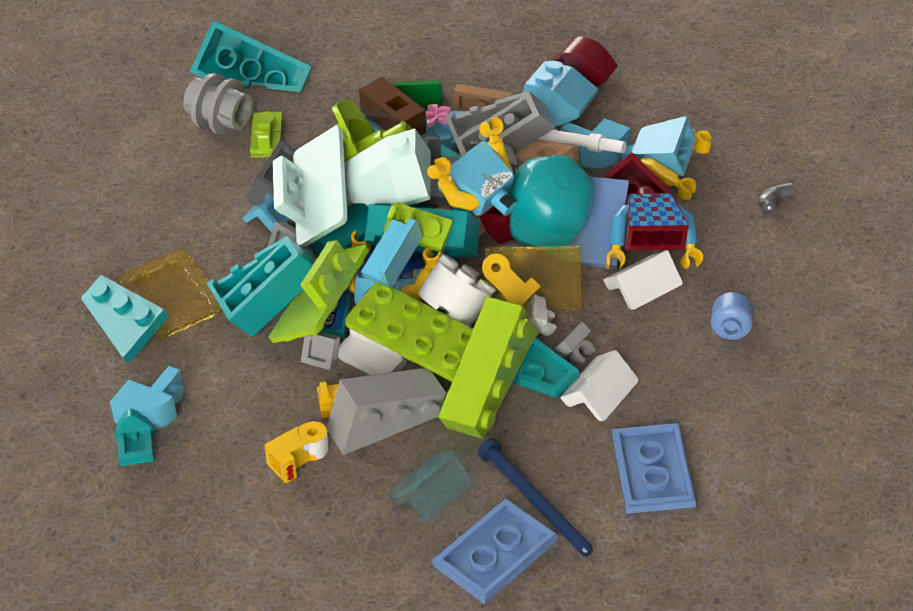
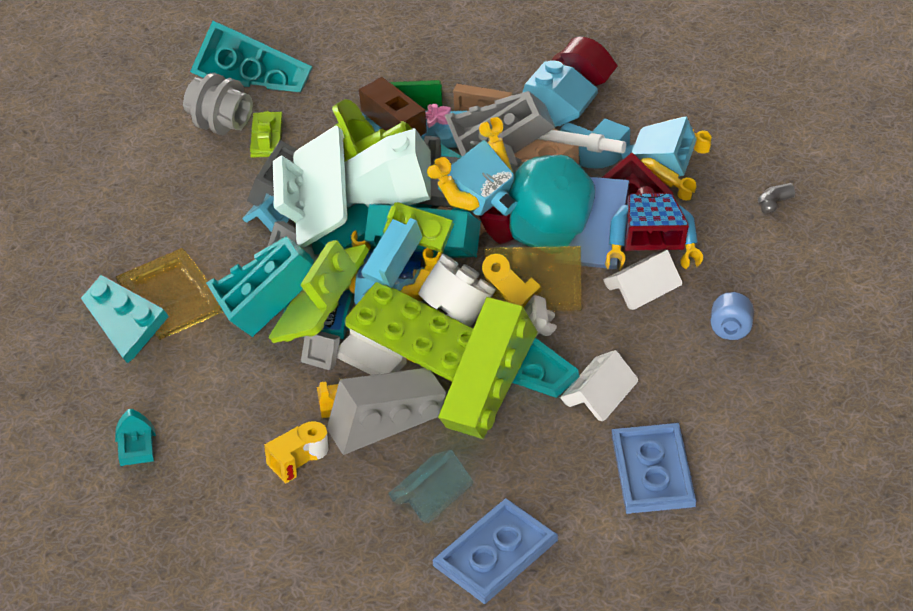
medium azure brick [110,366,184,430] -> none
dark blue bar [478,438,593,556] -> none
light grey tile [553,322,595,366] -> none

